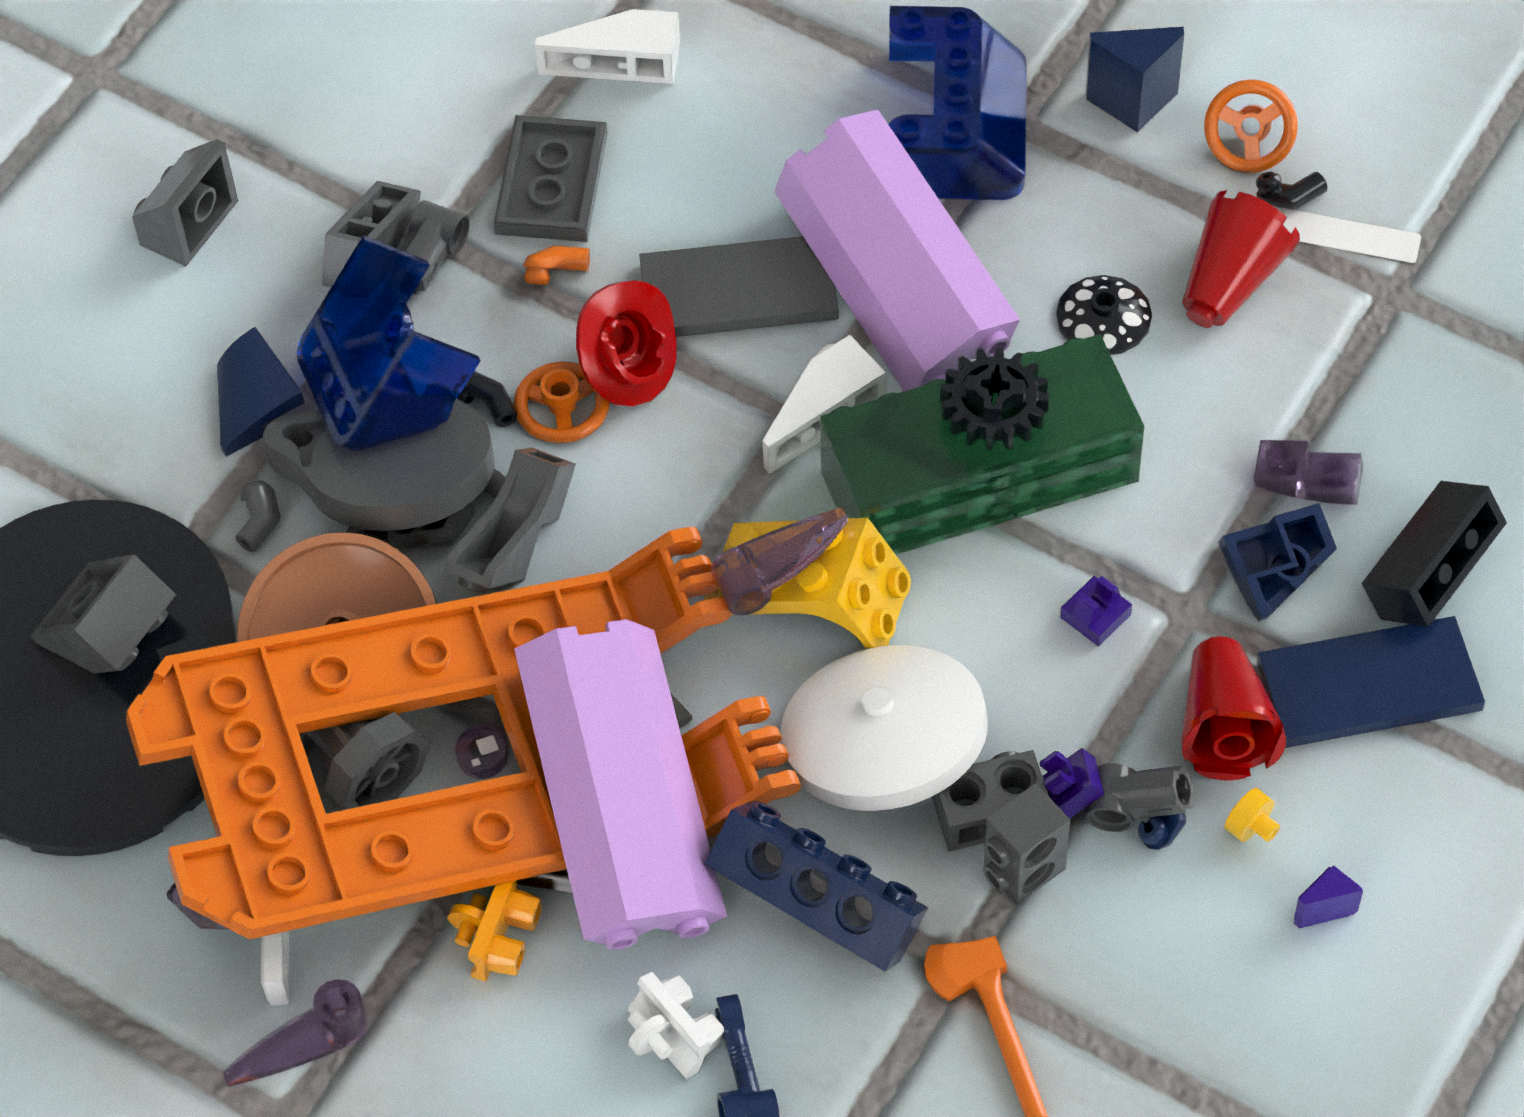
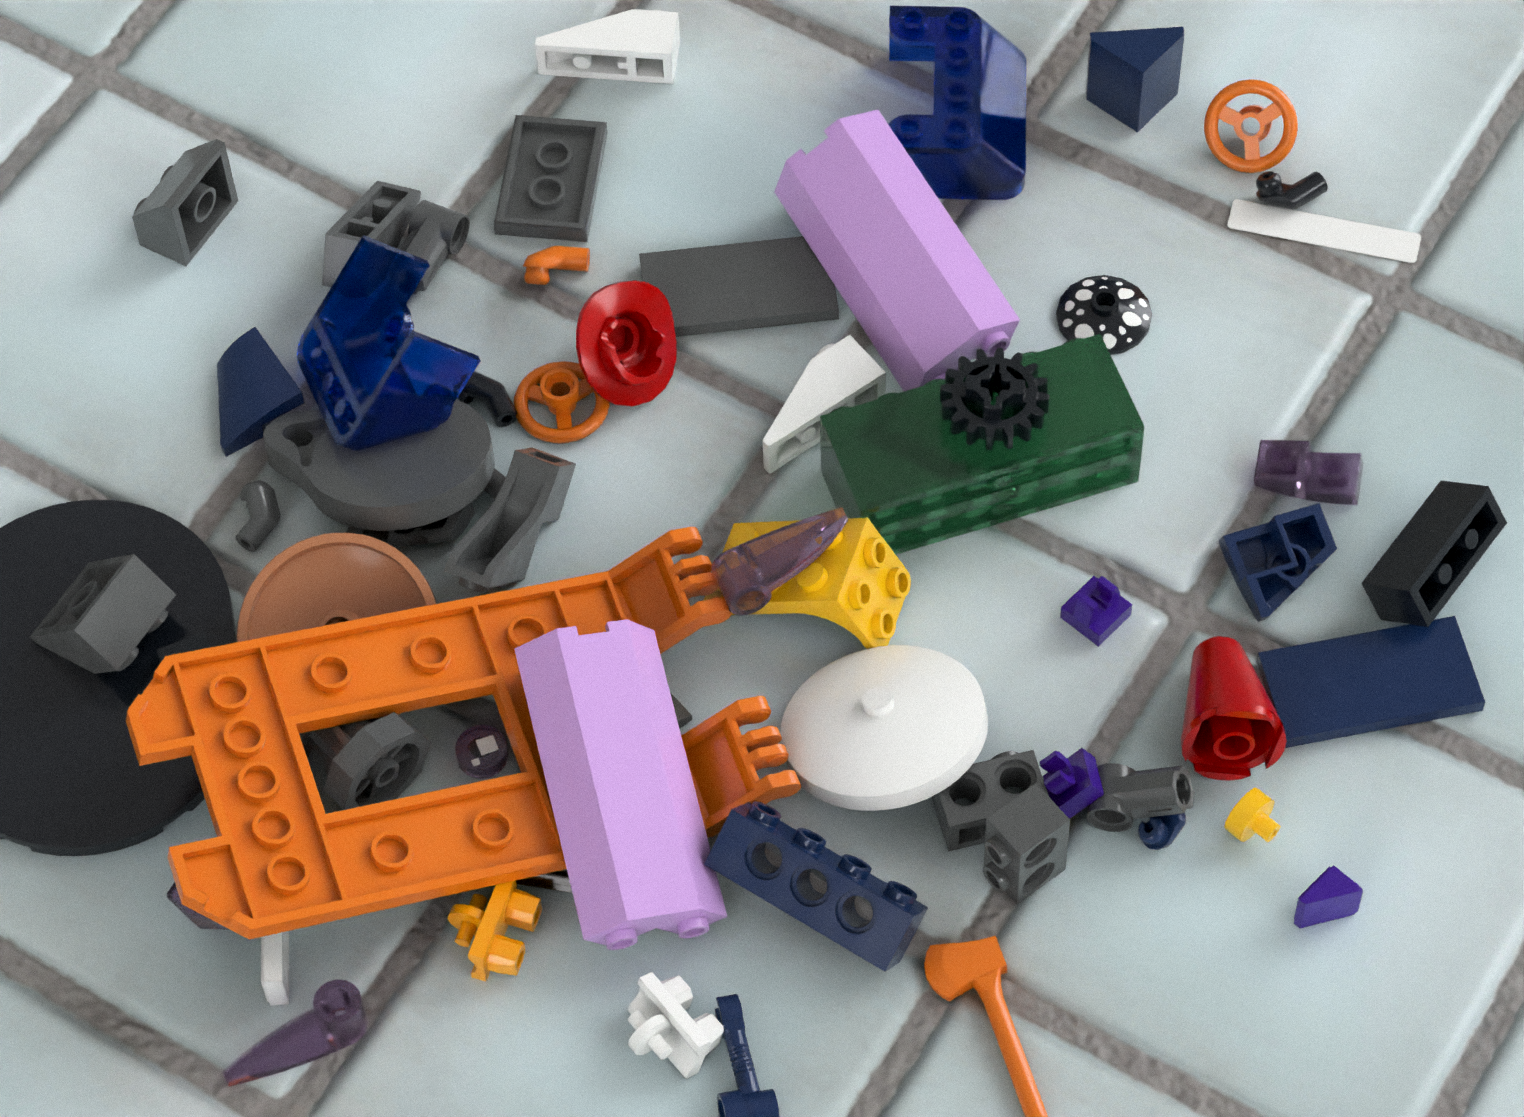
red cone [1182,190,1300,328] -> none

